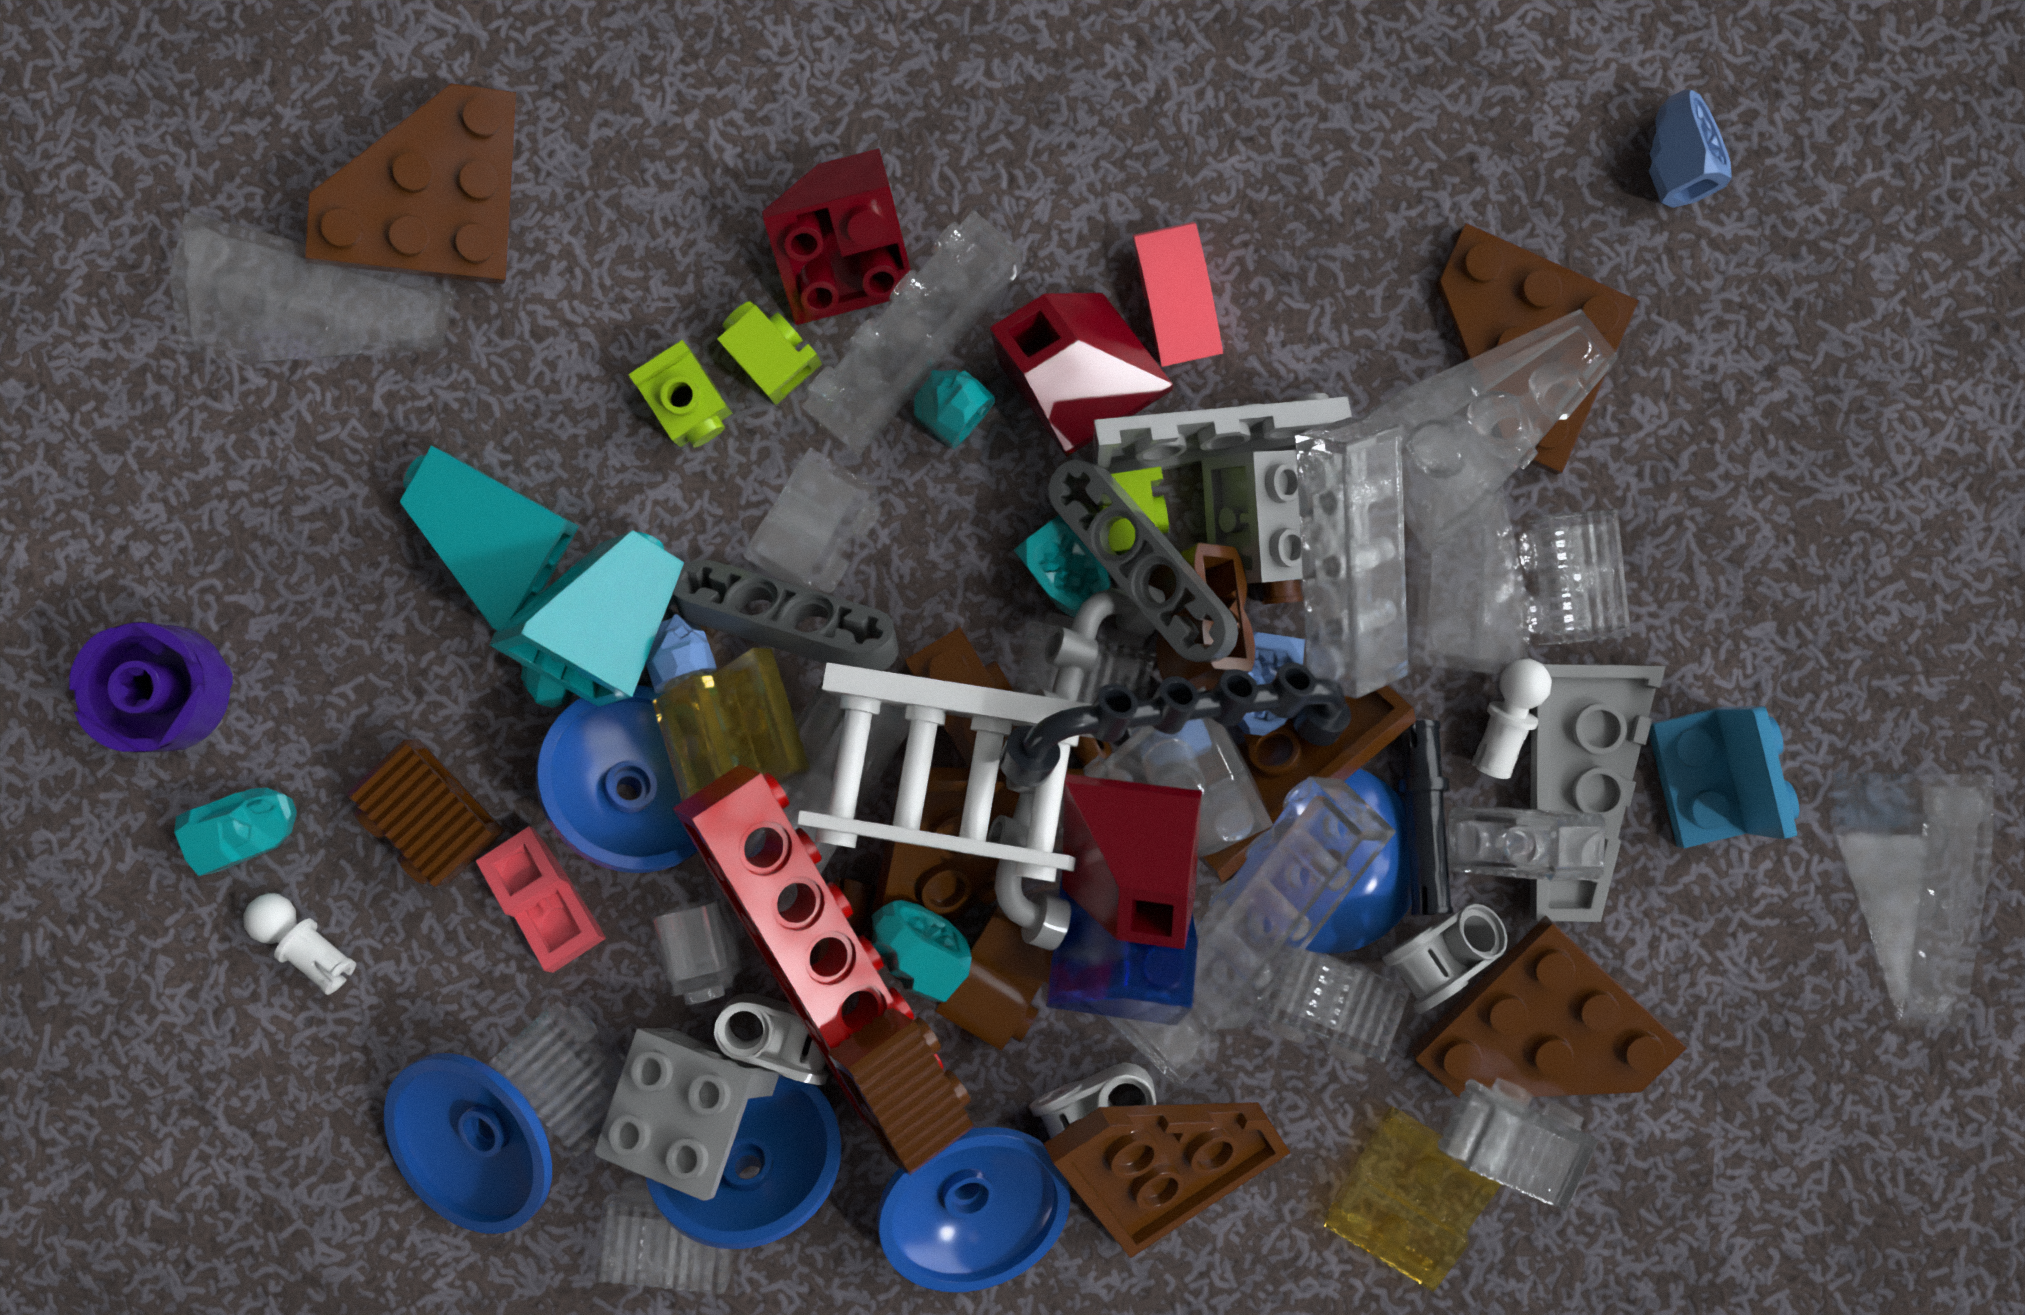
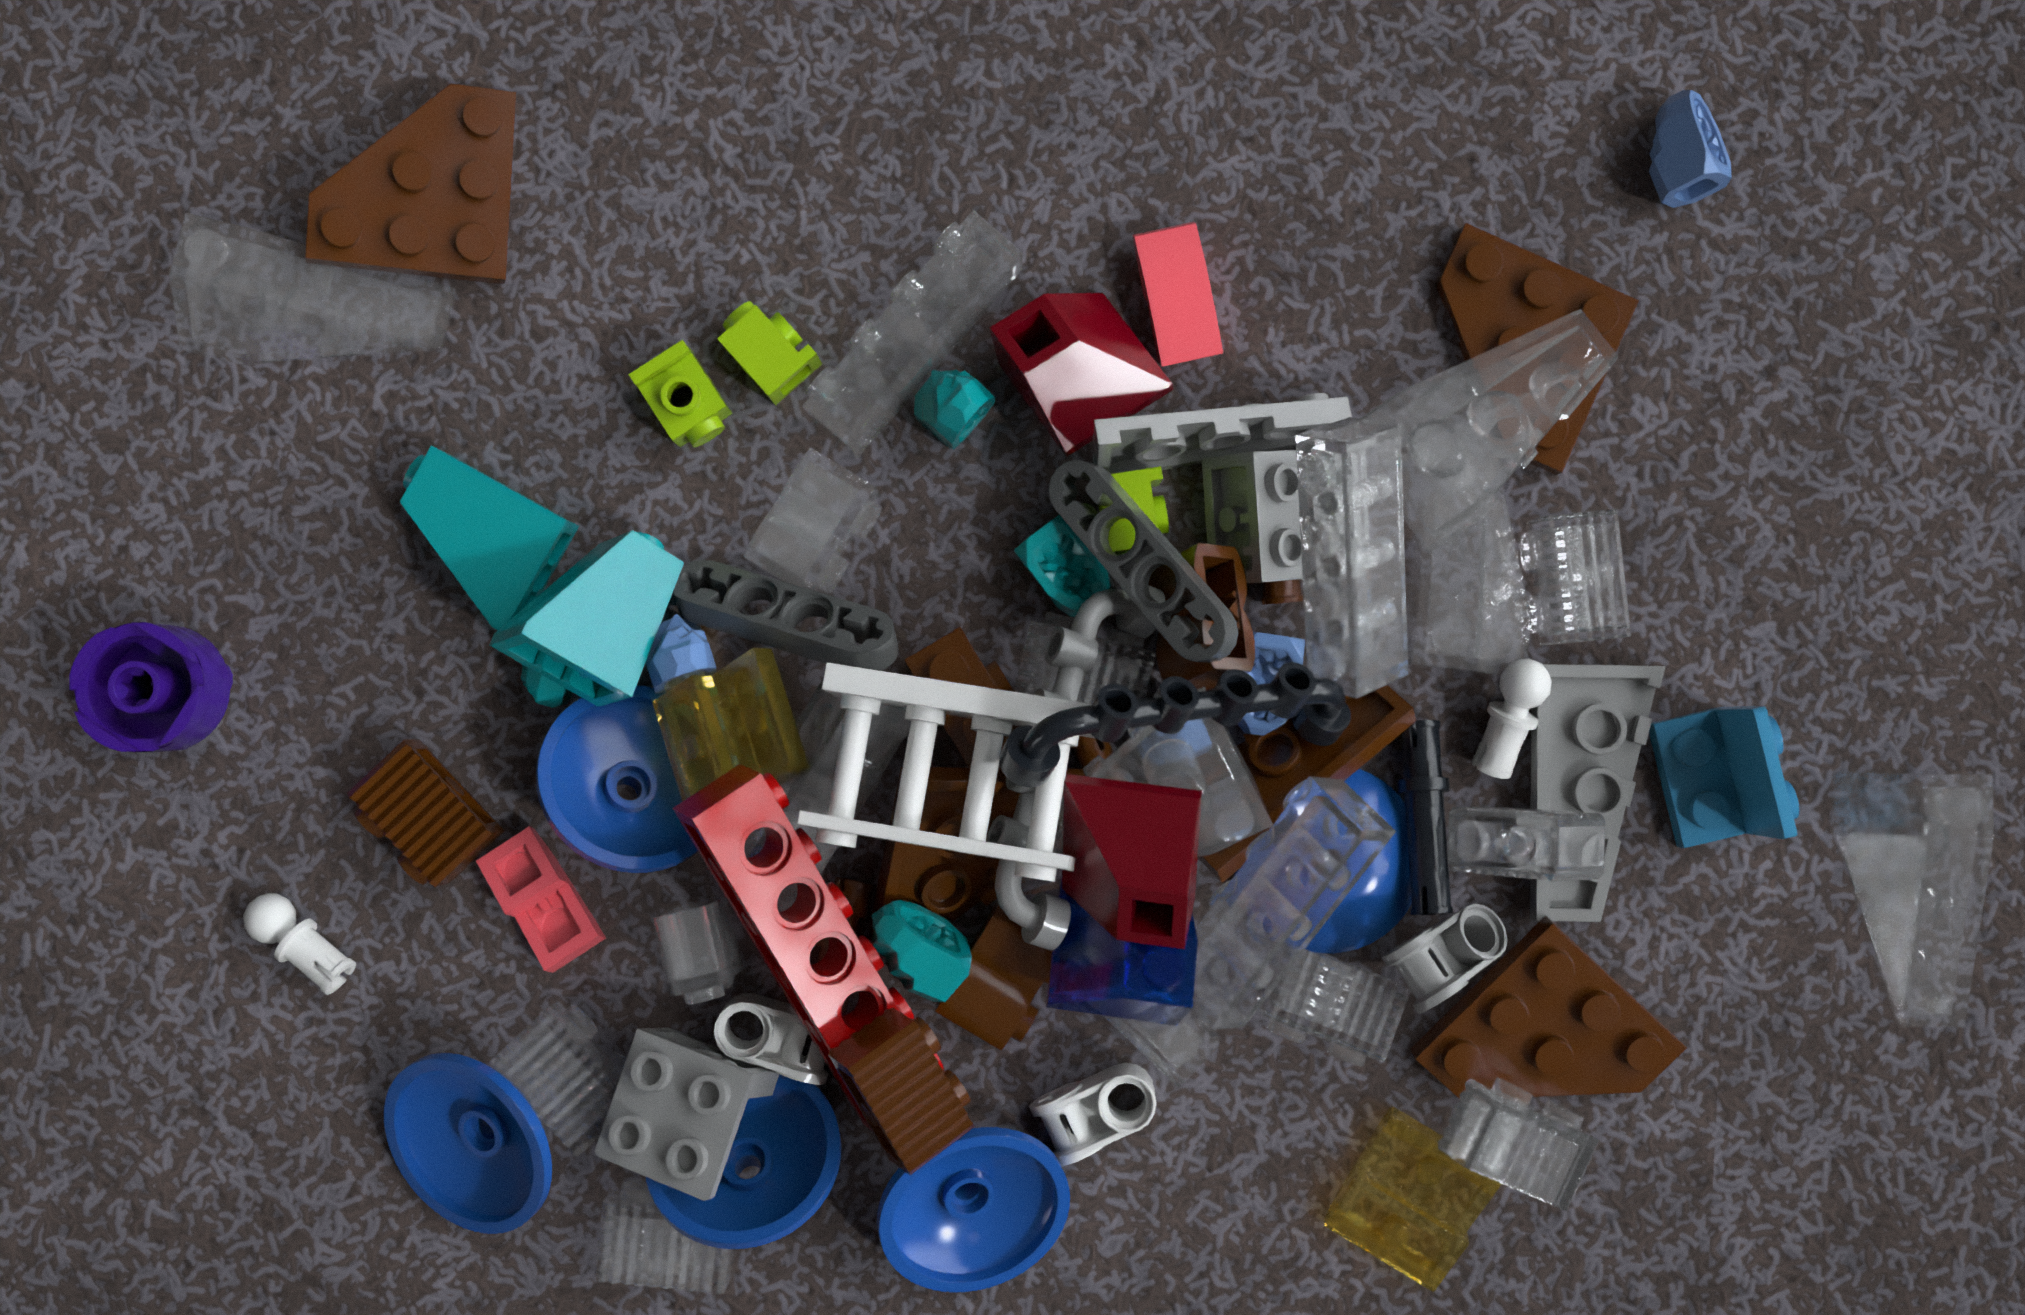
teal rock [174,787,297,876] -> none
dark red slope [762,148,917,325] -> none
reddish brown plate [1044,1102,1291,1258] -> none

